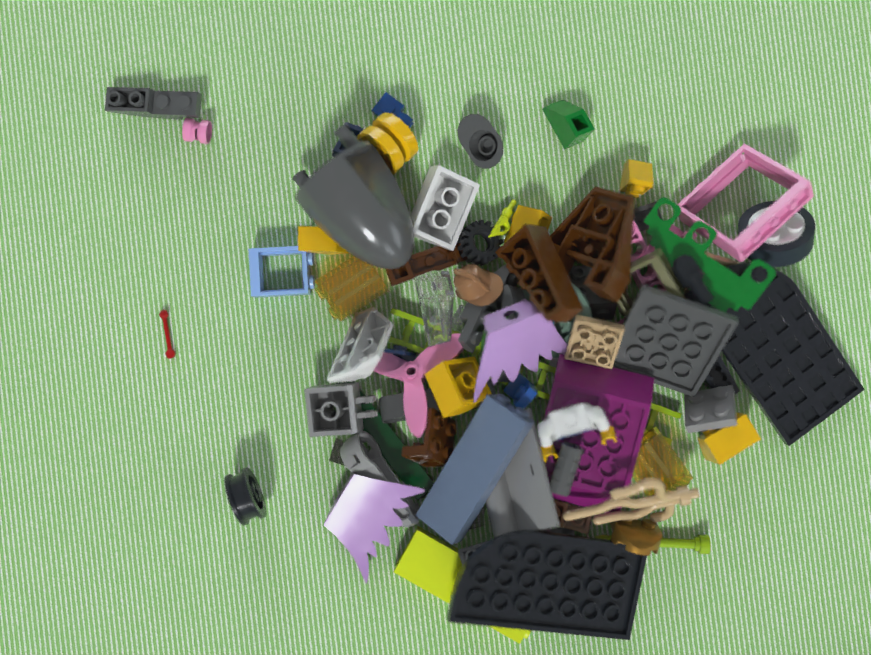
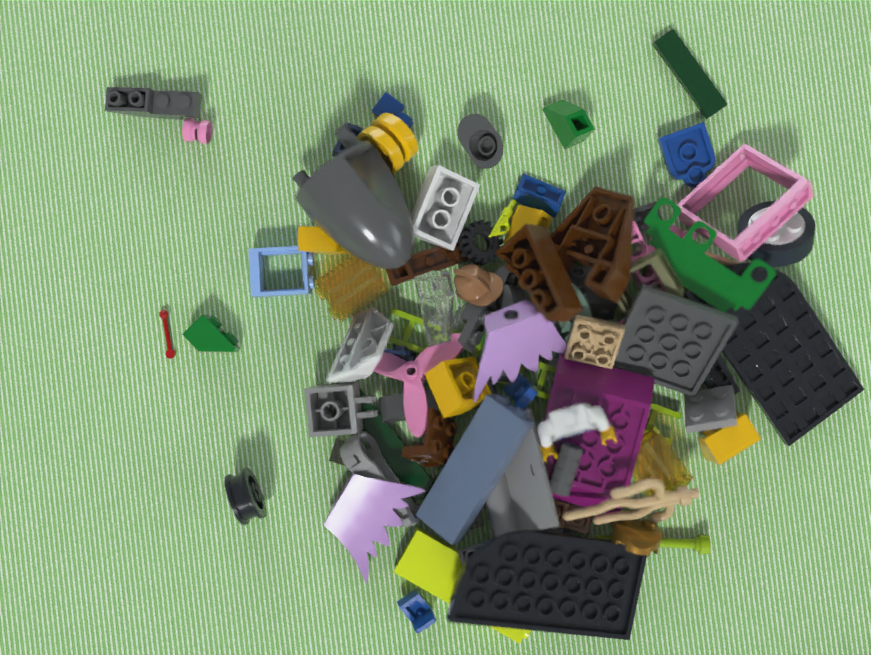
yellow slope [619,159,653,198] -> none
black arm [672,254,715,305] -> none
none -> green slope [182,314,241,352]
none -> blue bracket [397,588,437,633]
none -> blue slope [513,174,566,218]
none -> dark green tile [652,29,728,120]
none -> blue plate [657,122,715,187]

